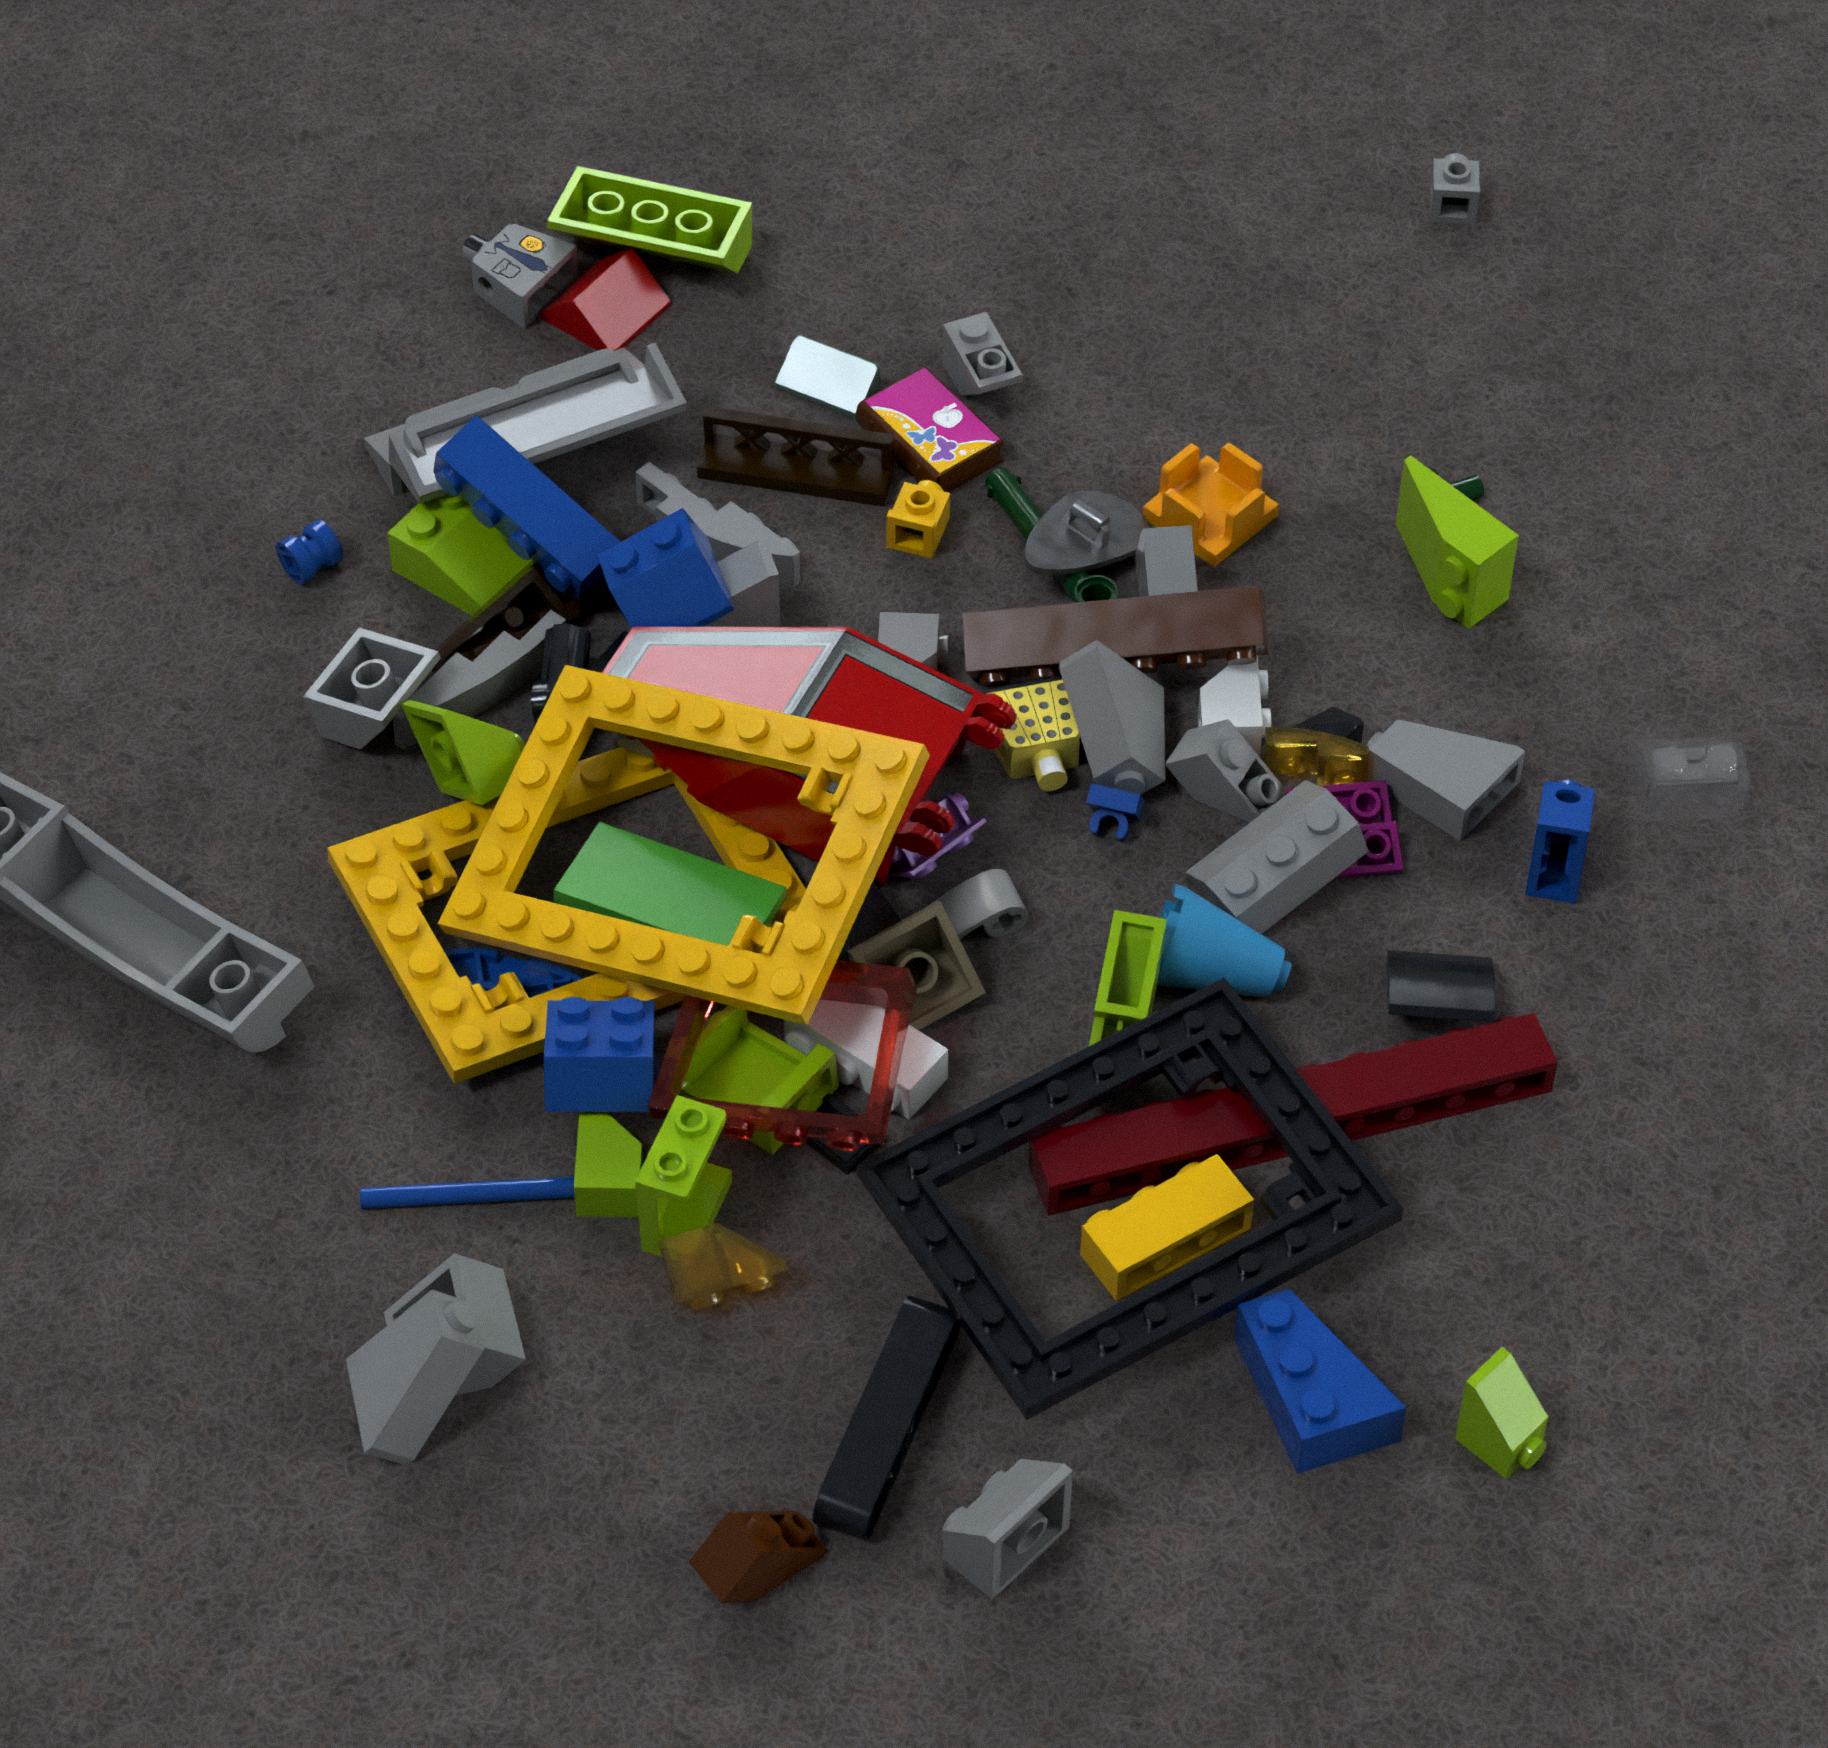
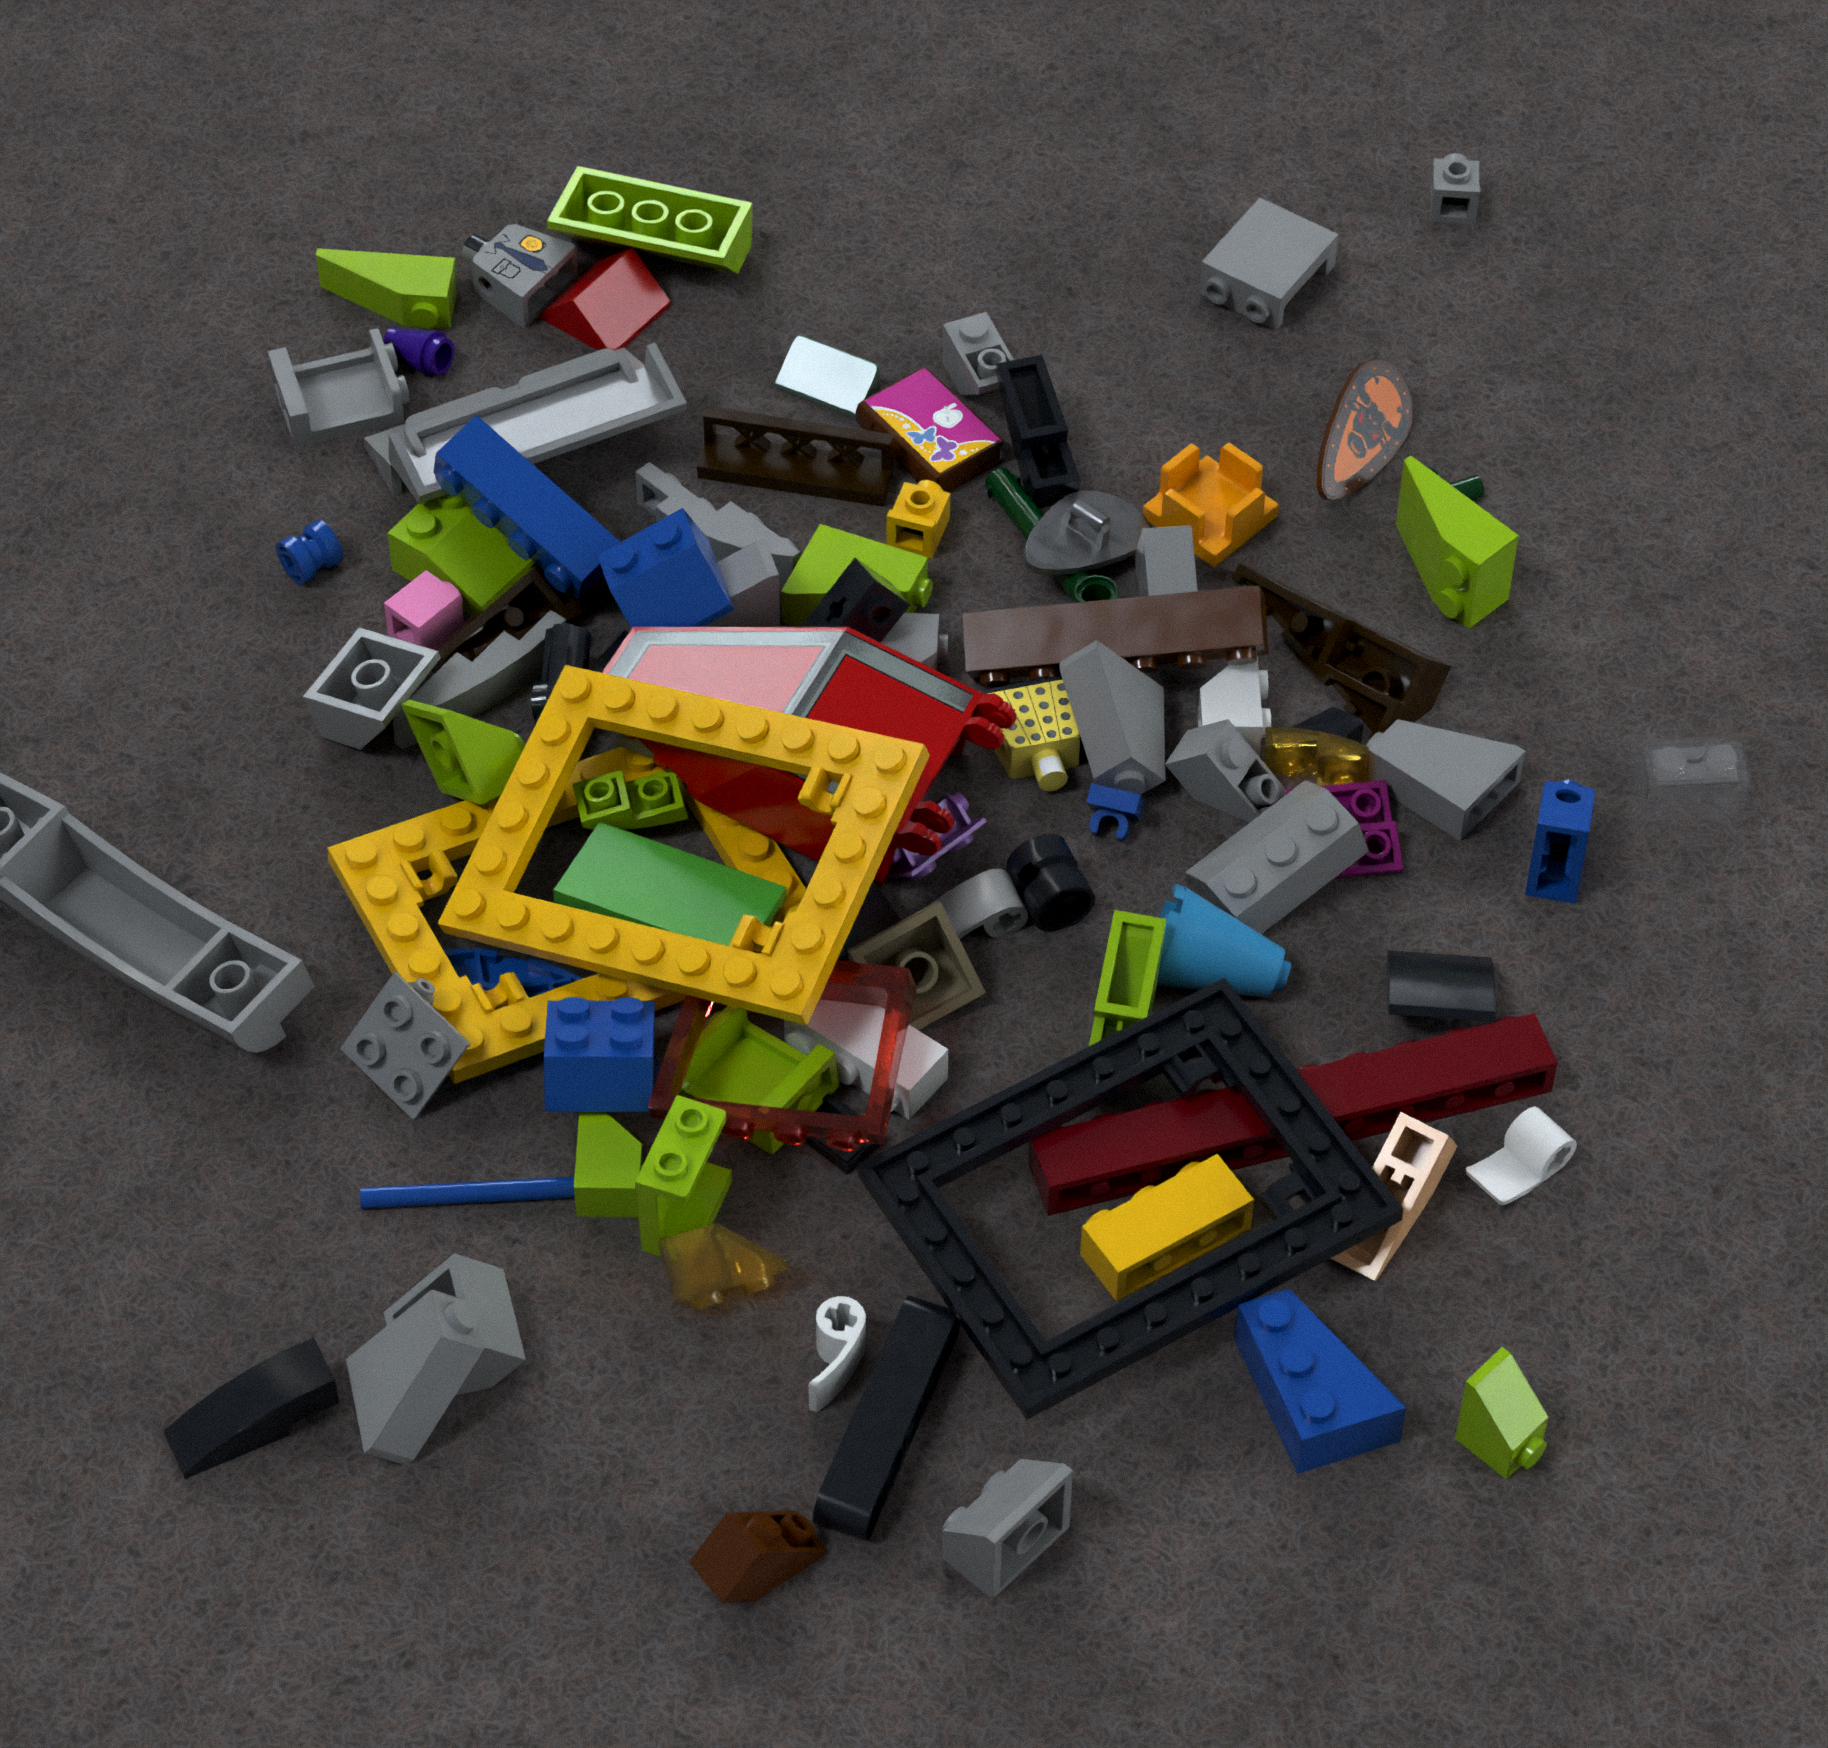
none -> black slope [163,1337,339,1479]
none -> light grey panel [267,328,410,448]
none -> lime slope [316,248,458,329]
none -> light grey hinge [340,972,471,1120]
none -> dark purple cone [383,327,455,377]
none -> bright pink brick [384,570,464,650]
none -> lime slope [573,769,688,830]
none -> lime slope [781,524,933,625]
none -> black brick [801,558,911,643]
none -> white panel [809,1296,866,1412]
none -> black slope [996,355,1080,508]
none -> black wheel [1006,834,1096,932]
none -> light grey panel [1199,198,1338,330]
none -> dark brown wedge [1232,564,1451,739]
none -> shield [1317,359,1413,500]
none -> light nougat slope [1330,1112,1458,1282]
none -> white panel [1466,1106,1577,1205]

